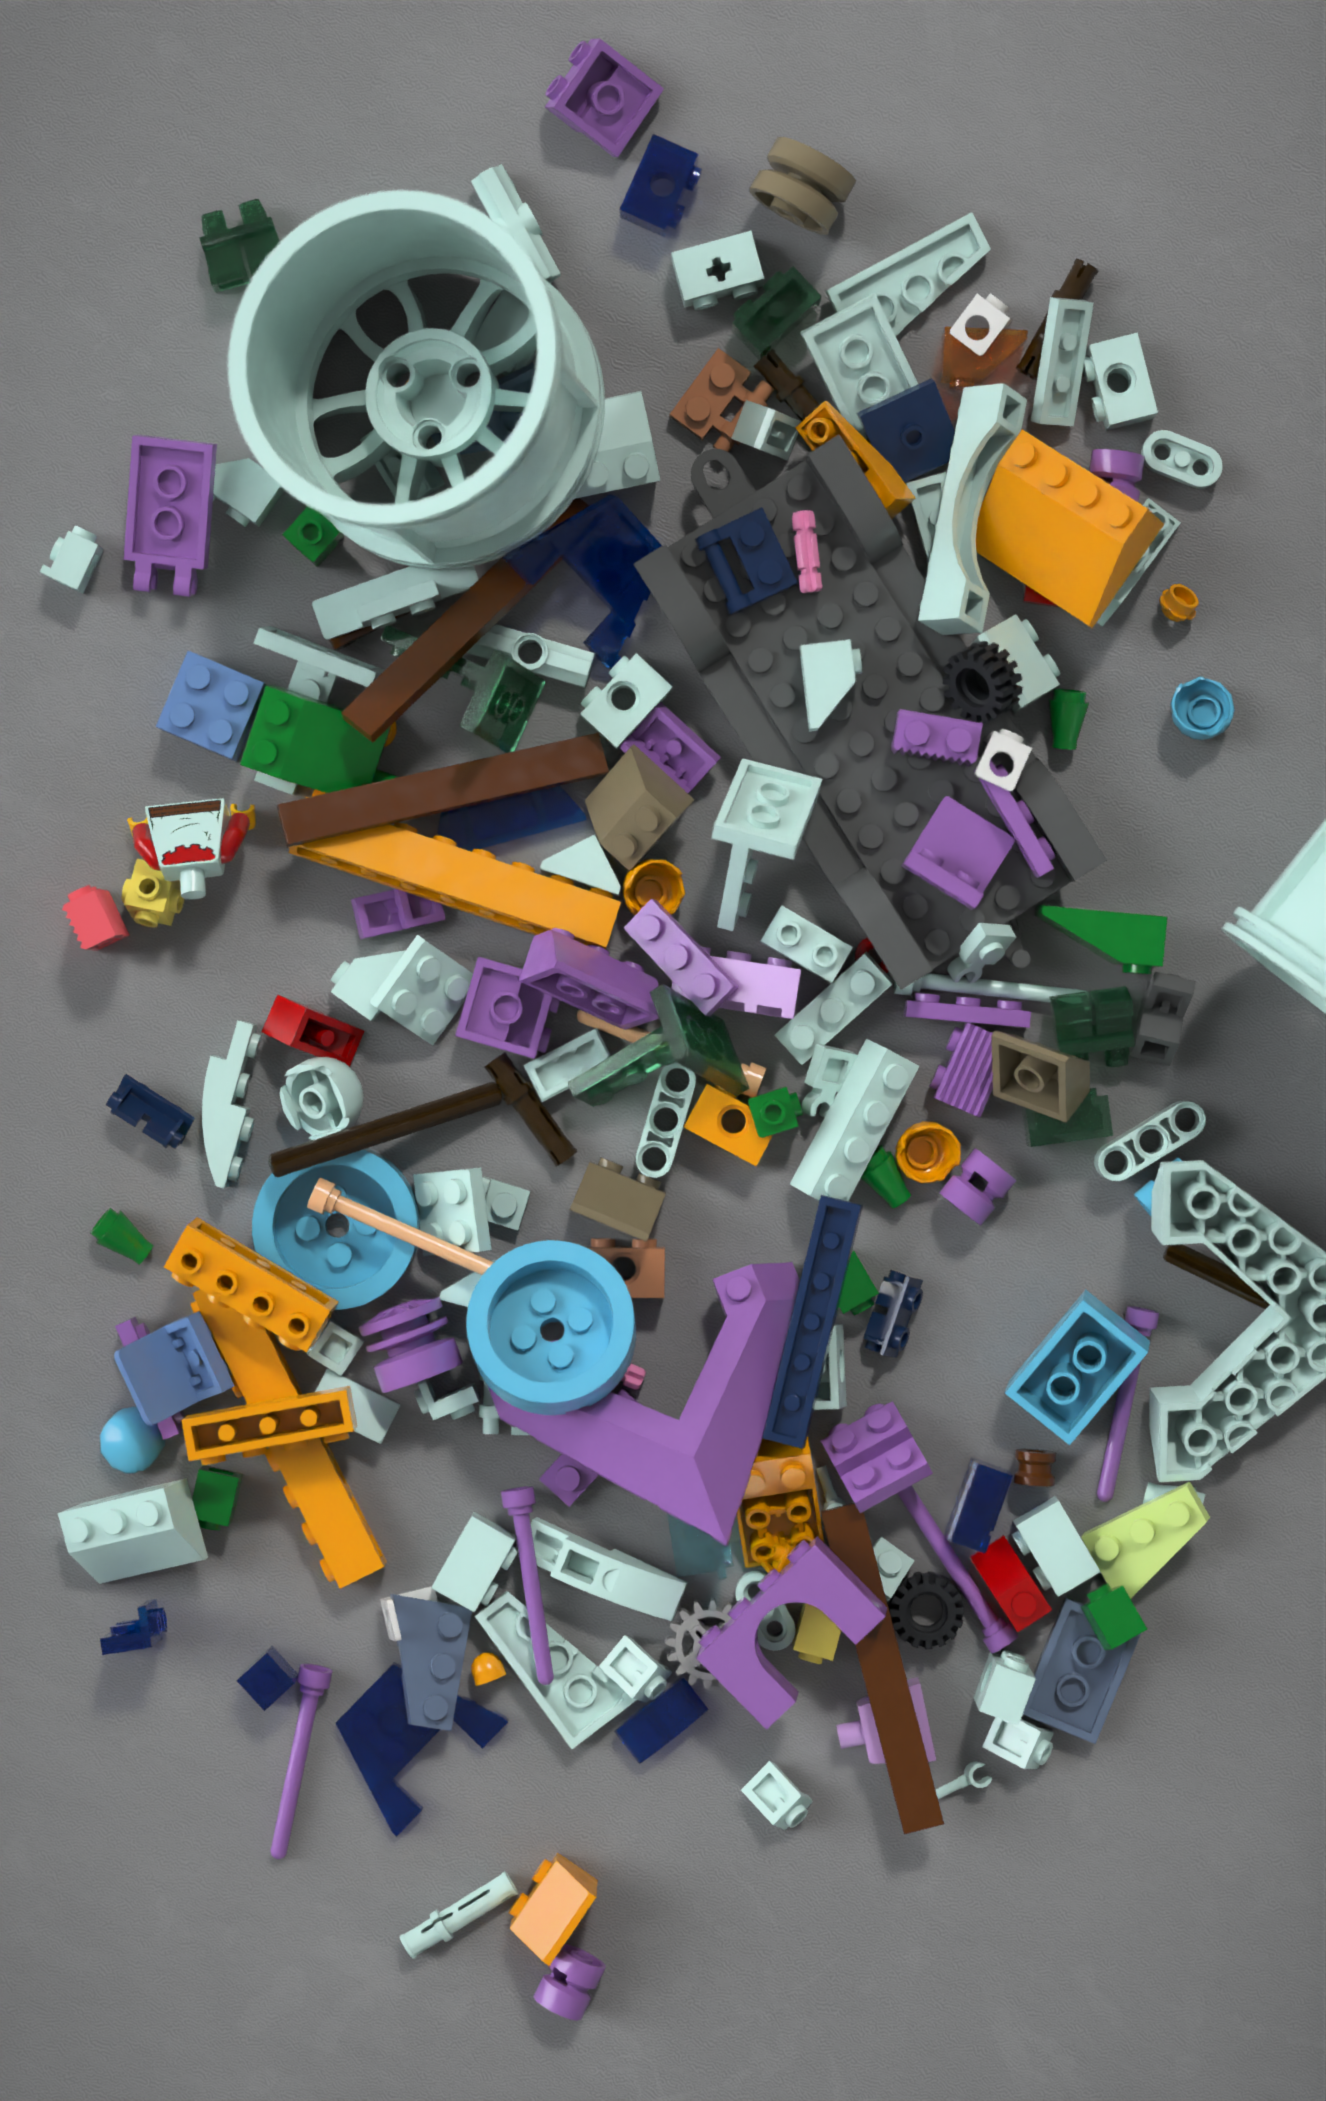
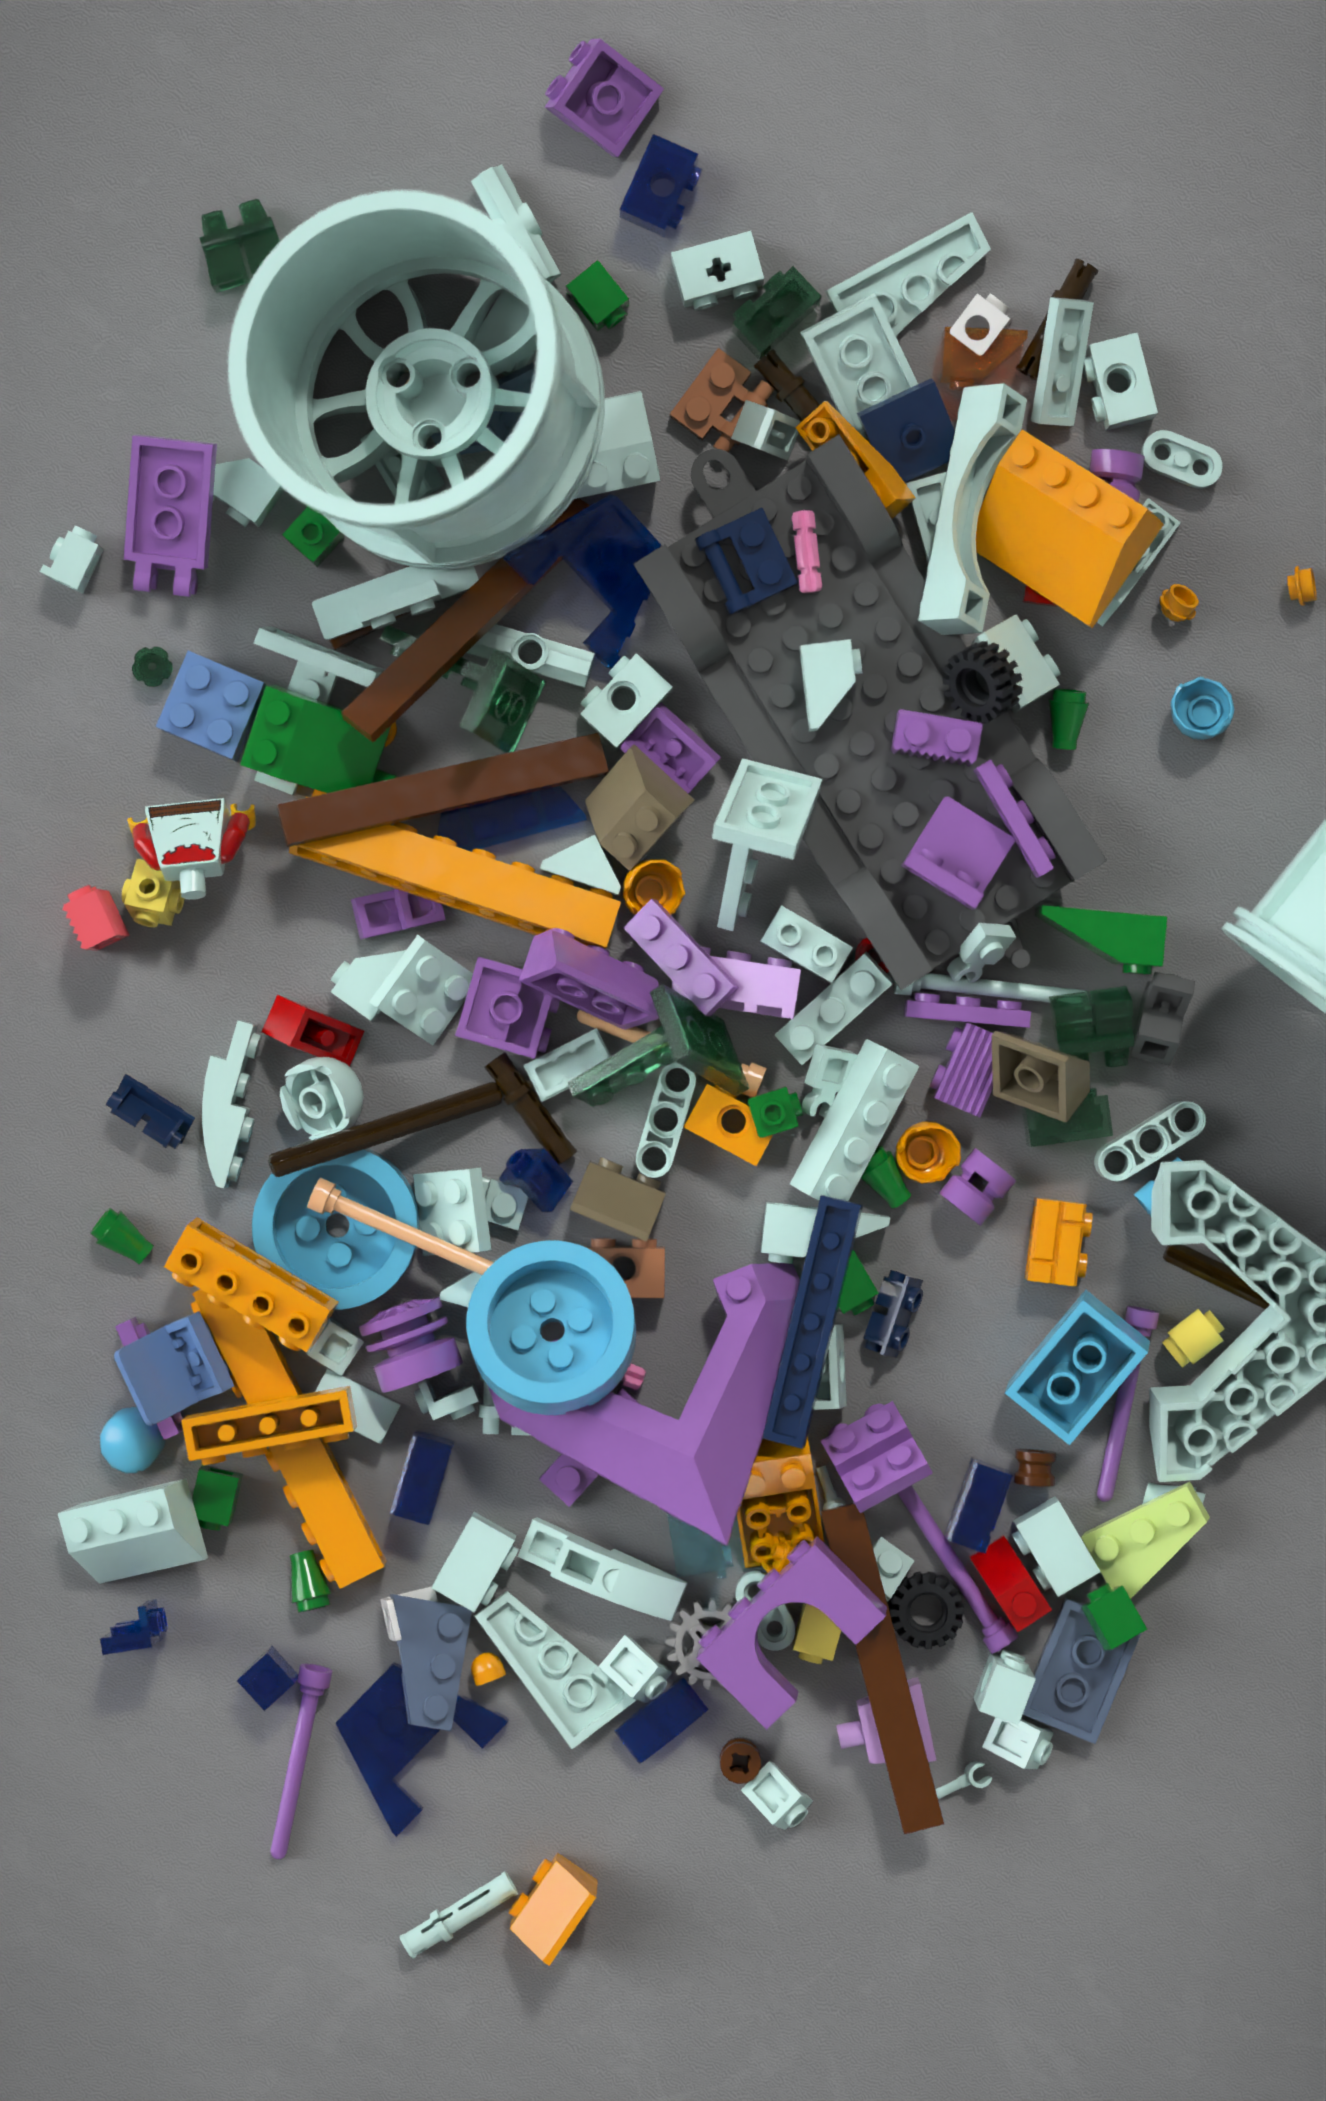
medium lavender piece [501,1486,554,1685] -> none
medium lavender wheel [534,1944,606,2021] -> none
dark tan wheel [749,137,856,235] -> none
white bracket [975,729,1032,791] -> none
none -> clear green plate [132,646,173,687]
none -> green cone [289,1550,332,1613]
none -> clear blue brick [390,1430,455,1525]
none -> clear blue bracket [499,1148,573,1212]
none -> green brick [566,260,629,331]
none -> reddish brown wheel [720,1737,761,1784]
none -> light aqua slope [760,1202,890,1264]
none -> light orange brick [1025,1197,1093,1287]
none -> light yellow brick [1162,1309,1225,1368]
none -> light orange plate [1287,566,1317,606]

